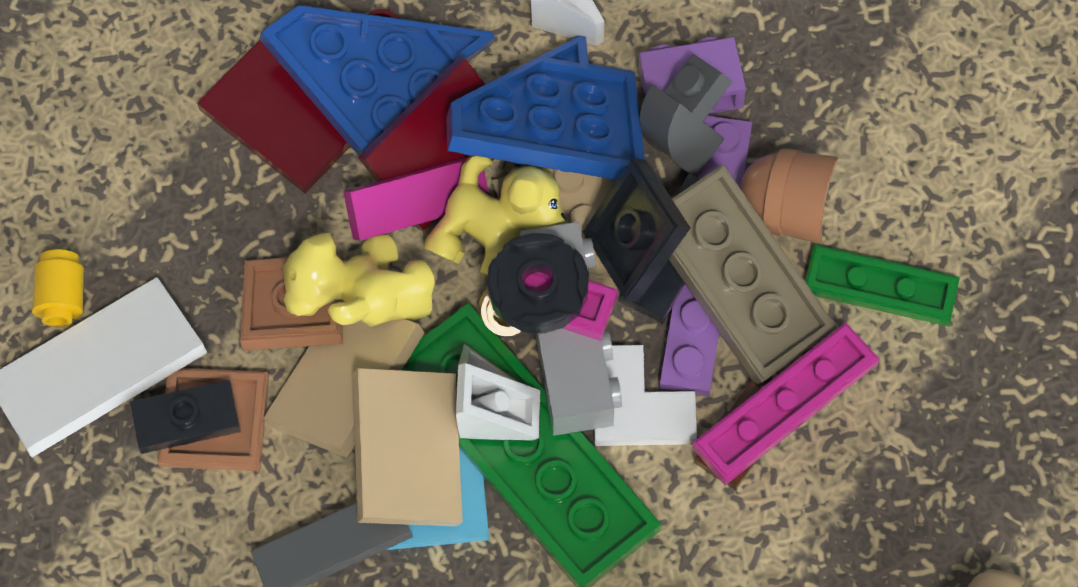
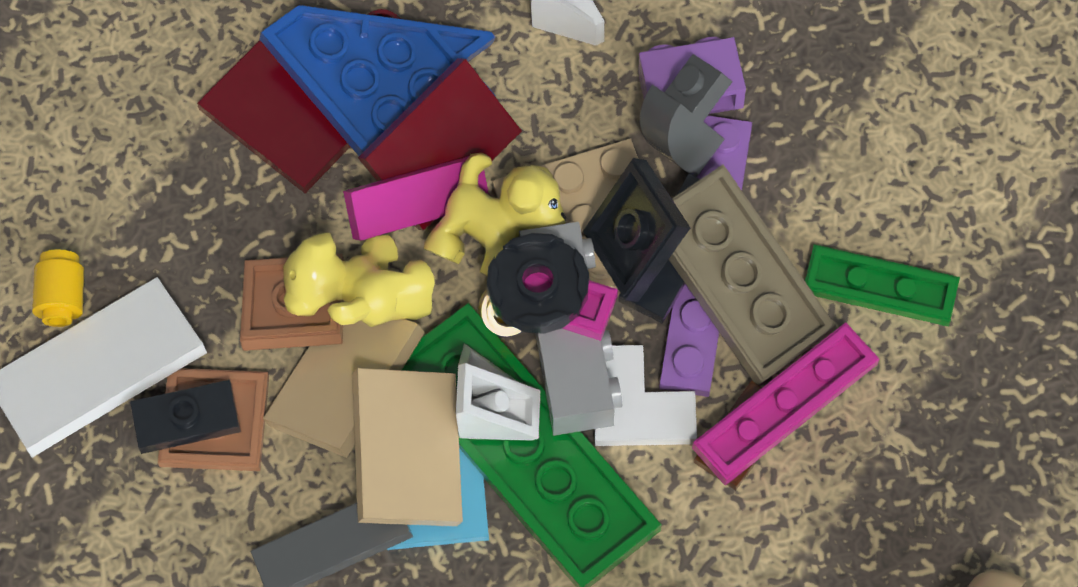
blue wing [446,36,645,181] -> none
nougat helmet [740,148,838,244] -> none

